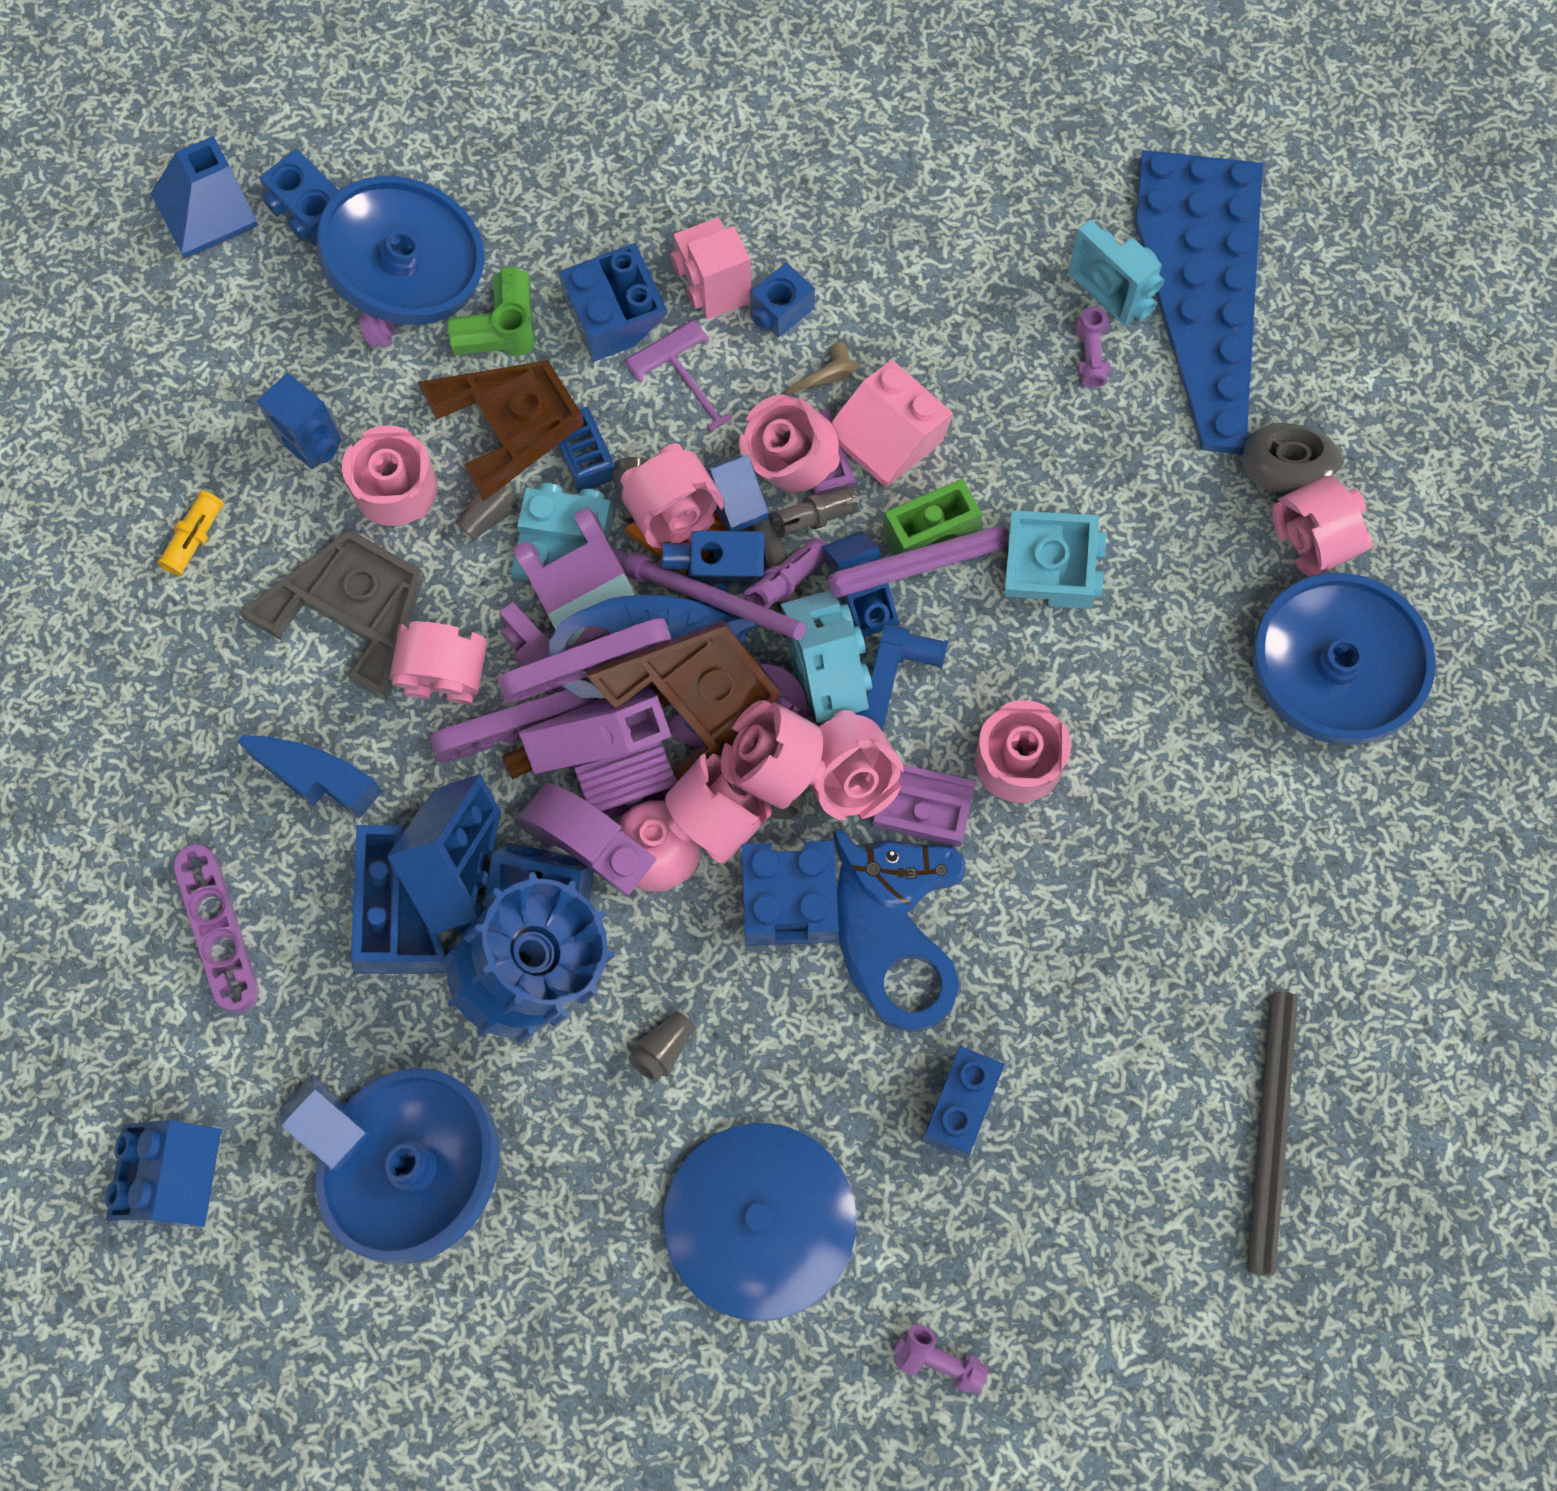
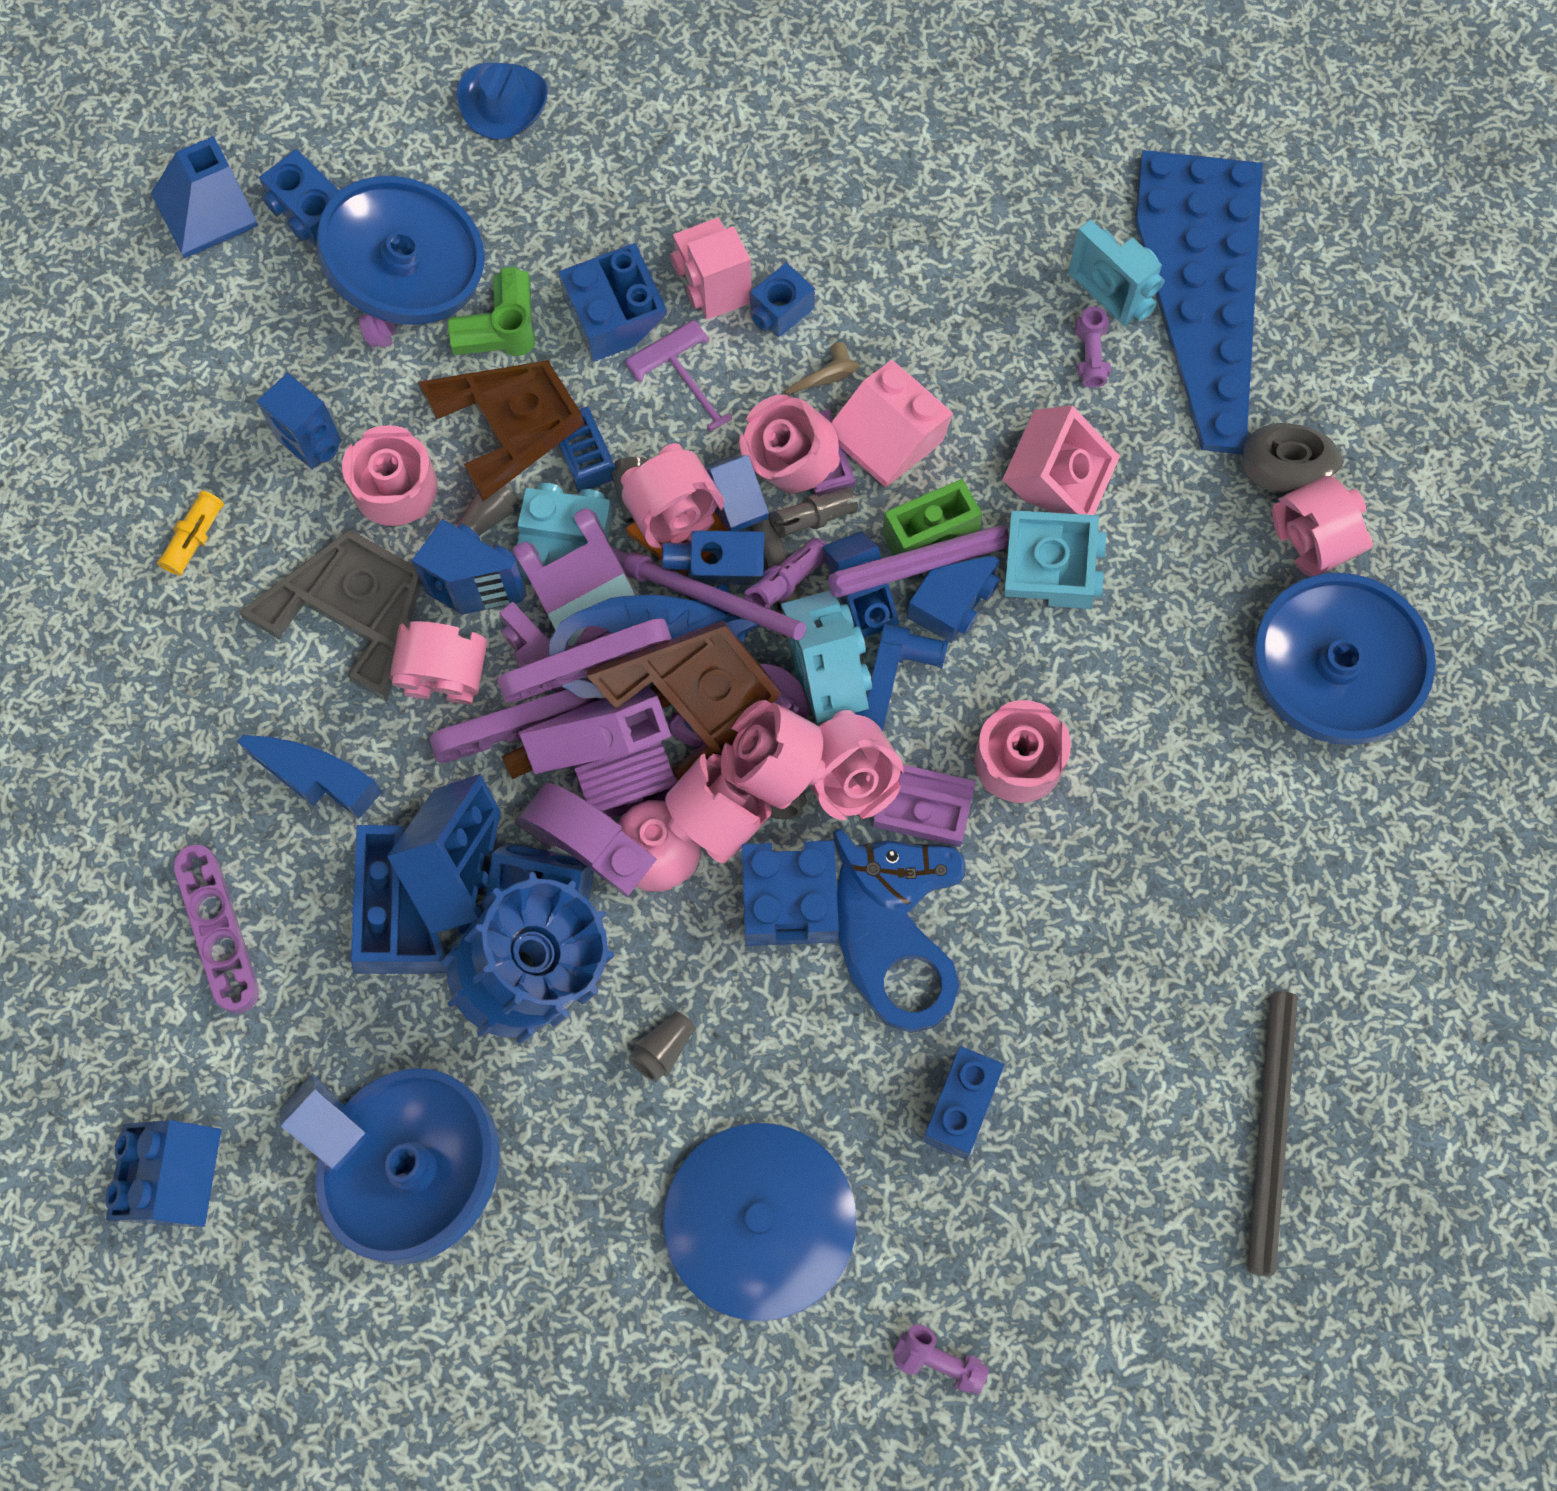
none -> blue slope [412,519,527,615]
none -> blue hat [457,63,548,139]
none -> blue slope [907,556,1000,643]
none -> bright pink slope [1002,405,1120,515]

